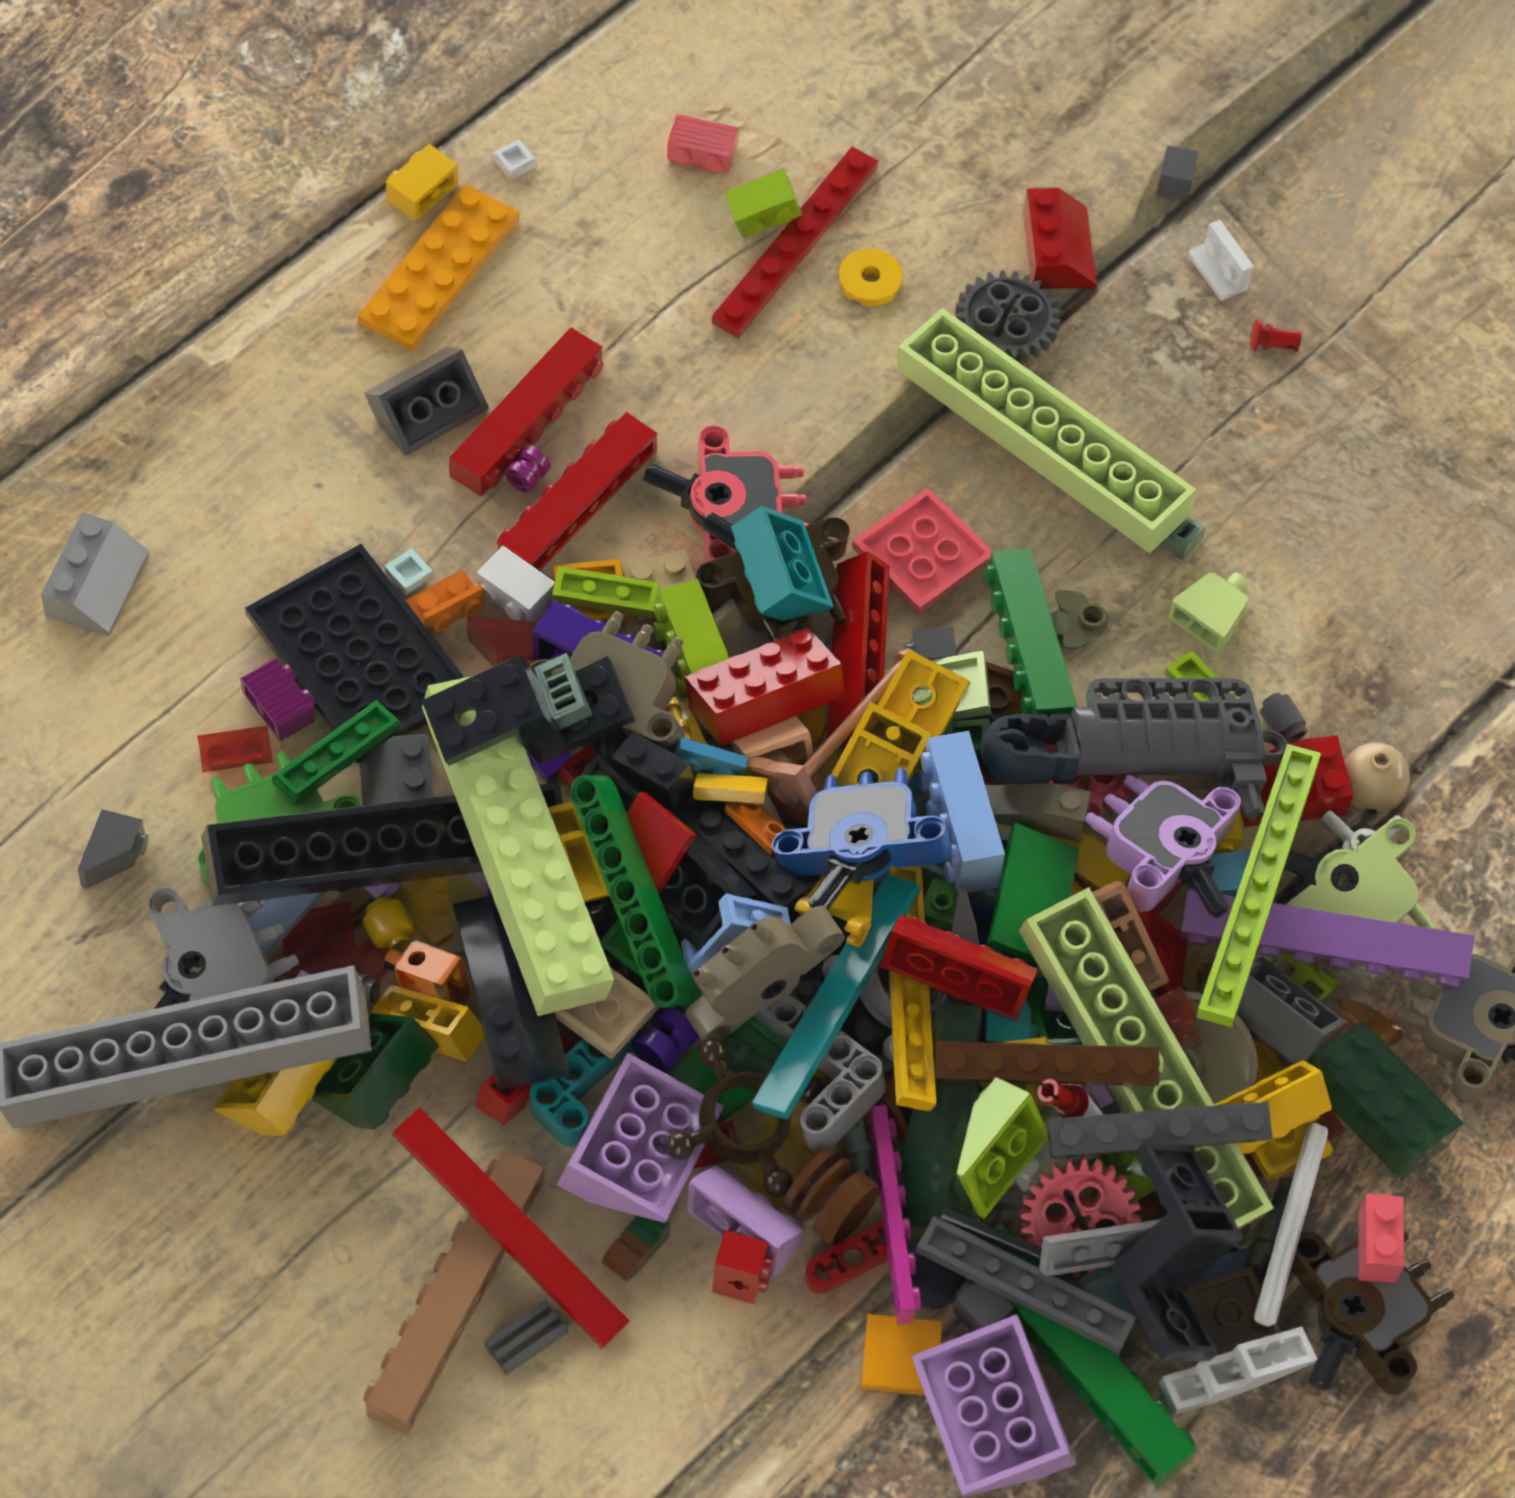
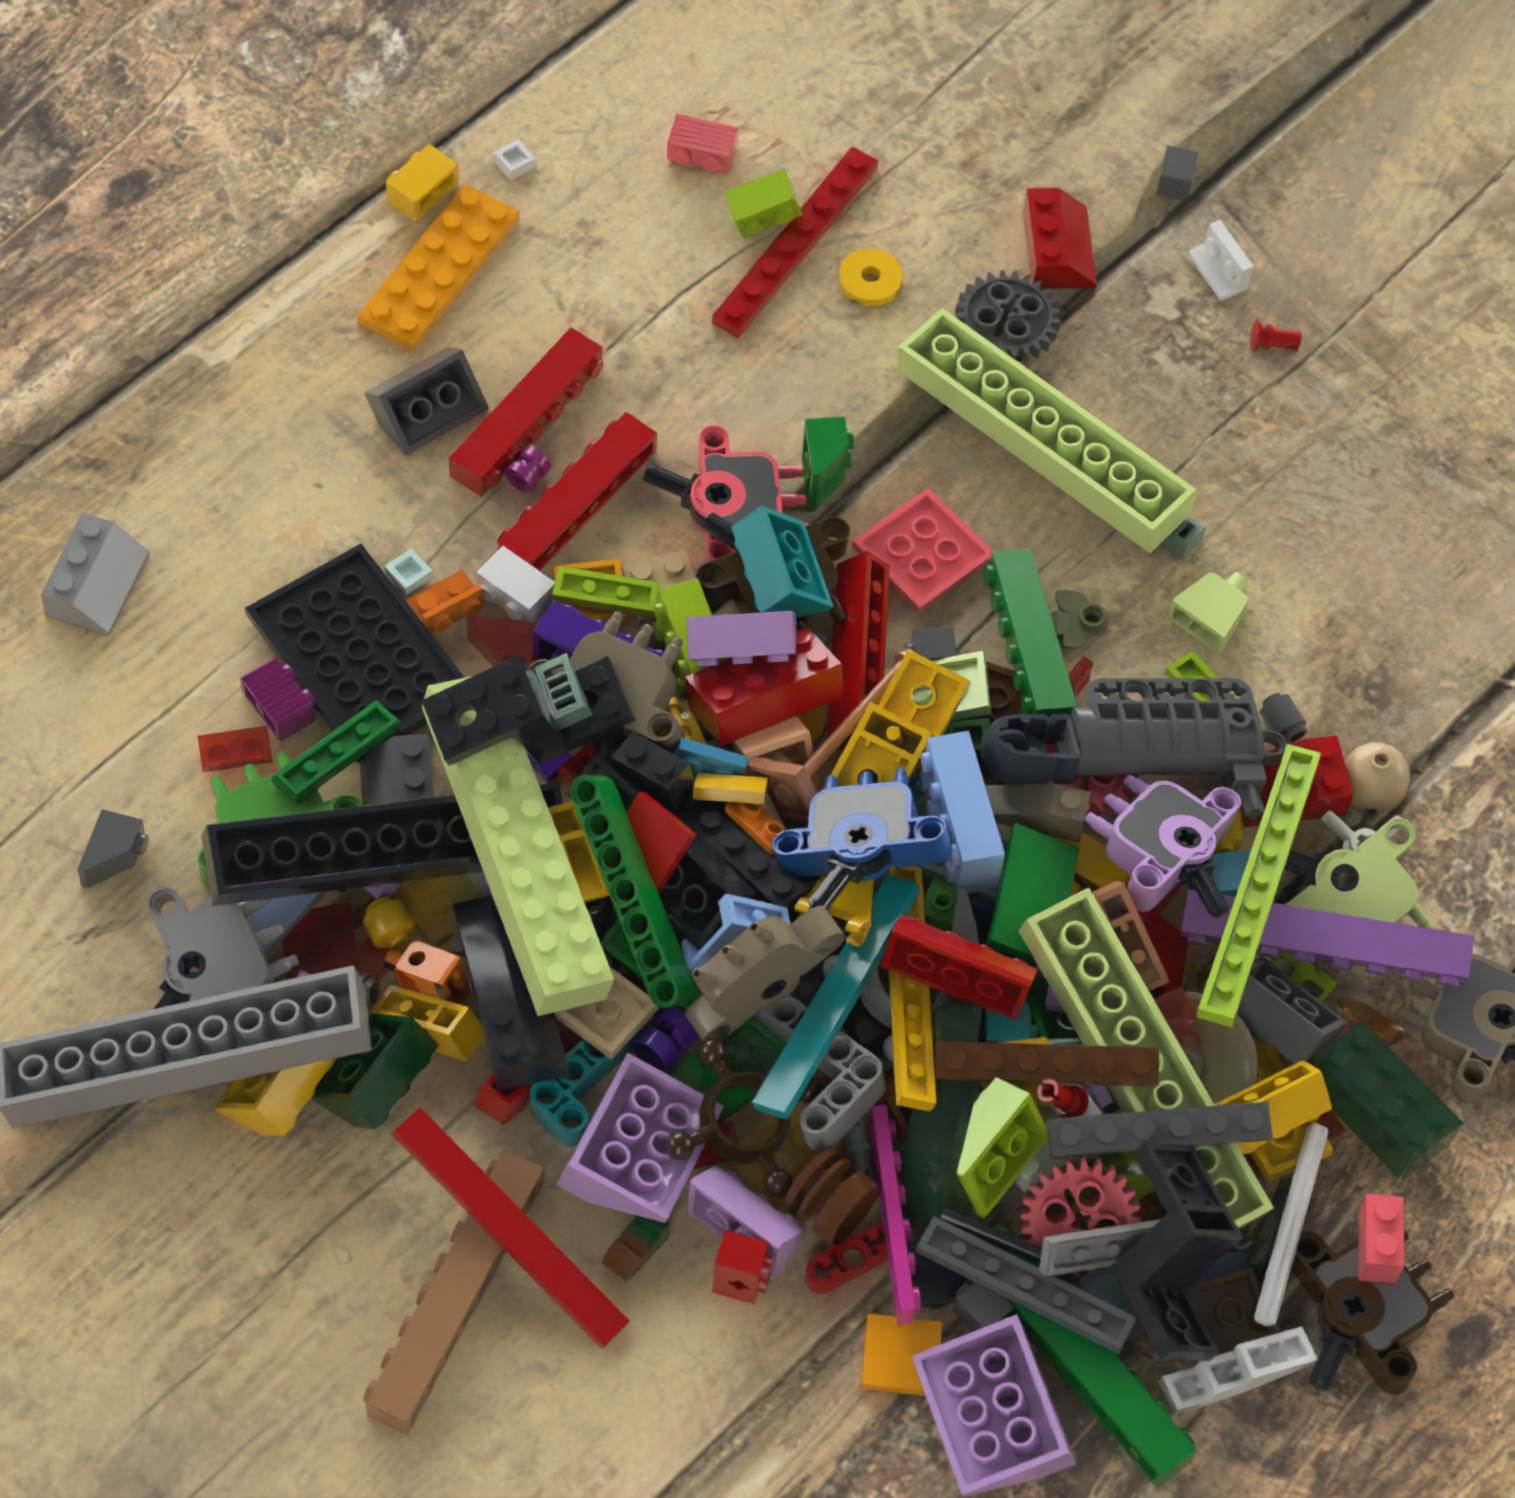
dark grey tile [485,1300,568,1375] -> none
none -> lavender slope [686,611,796,666]
none -> green slope [801,416,854,512]
none -> clear red tile [1068,656,1094,698]

